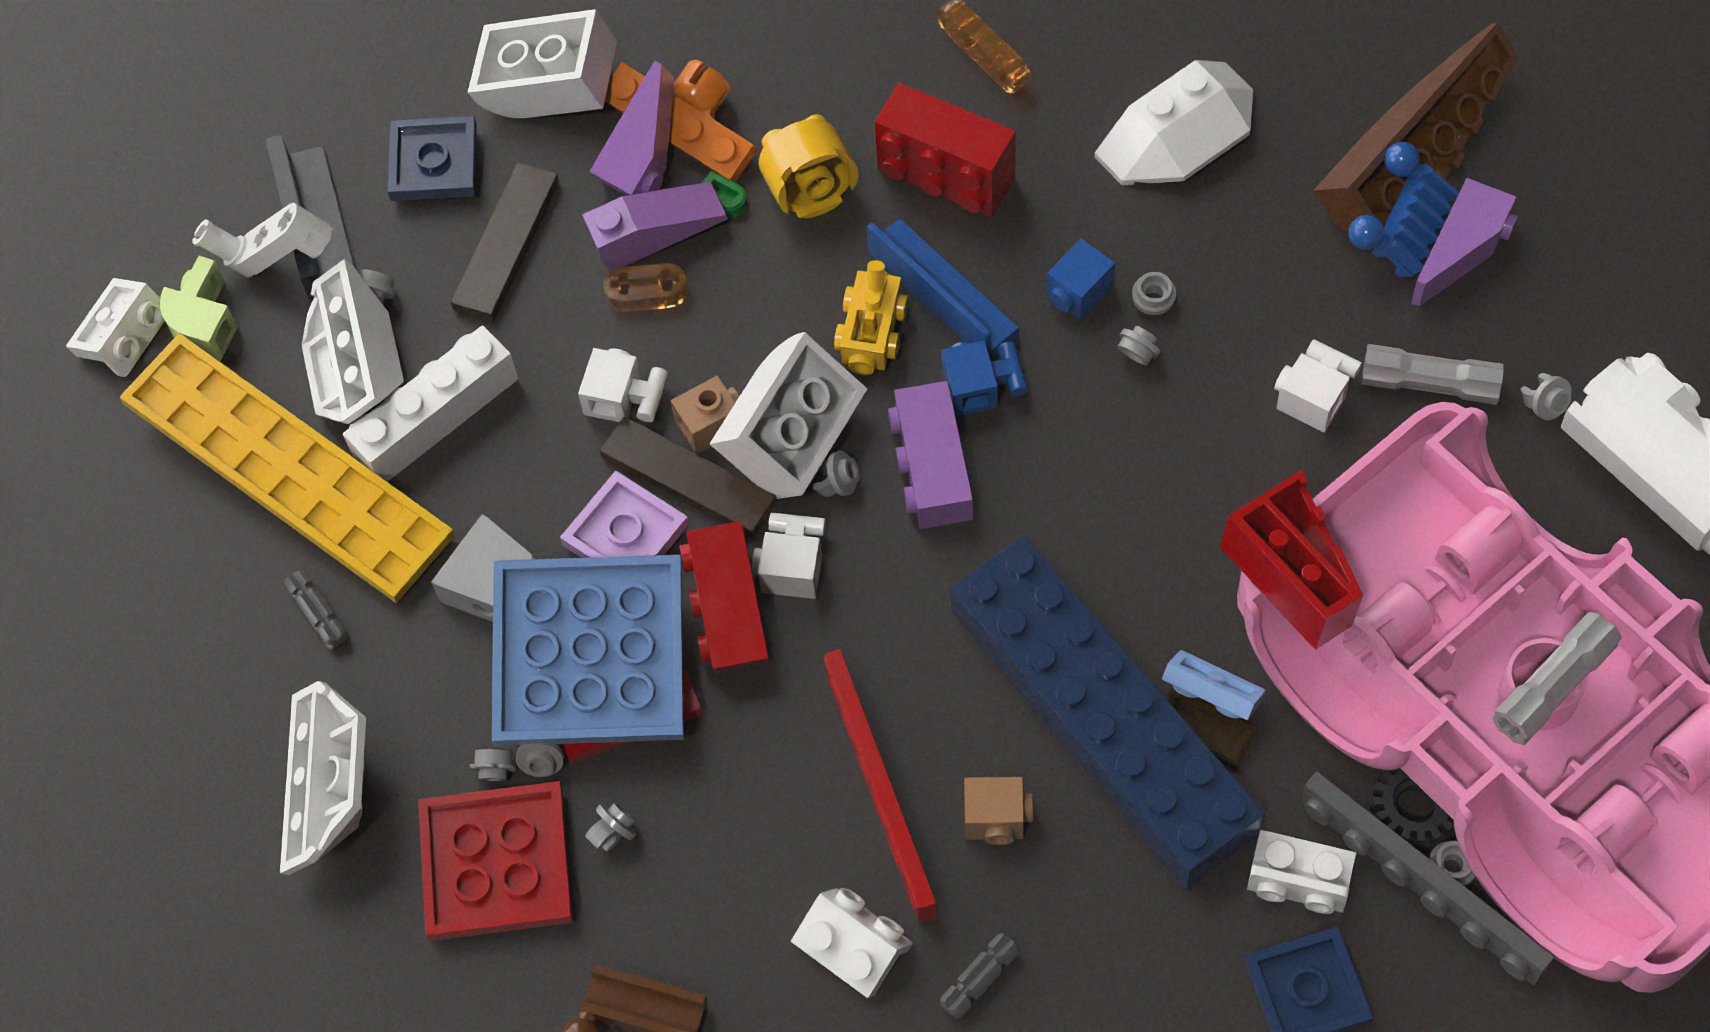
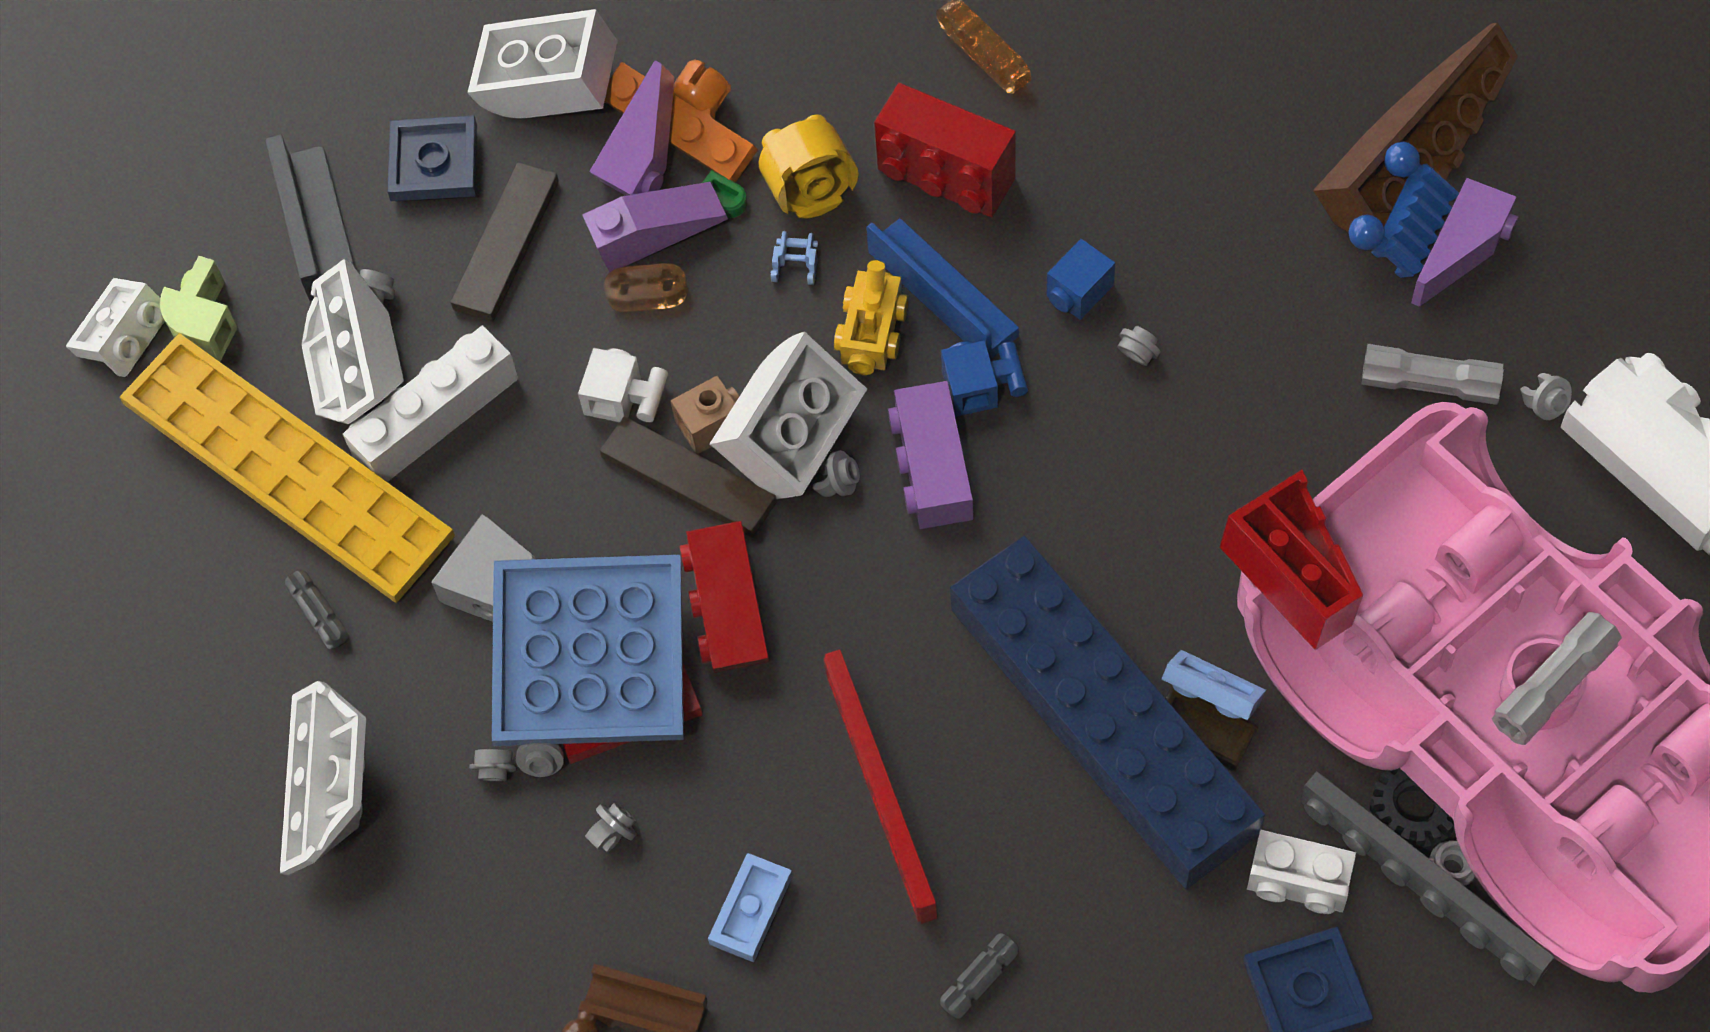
white beam [192,203,333,278] -> none
red plate [418,781,573,941] -> none
lavender plate [560,471,689,558] -> none
white brick [752,513,826,599] -> none
white bracket [791,888,913,998] -> none
medium nougat brick [964,777,1033,845] -> none
white wedge [1094,60,1253,185] -> none
light grey plate [1132,272,1176,315] -> none
white brick [1274,339,1362,433] -> none
none -> light blue plate [708,853,793,962]
none -> light blue piece [771,231,818,285]

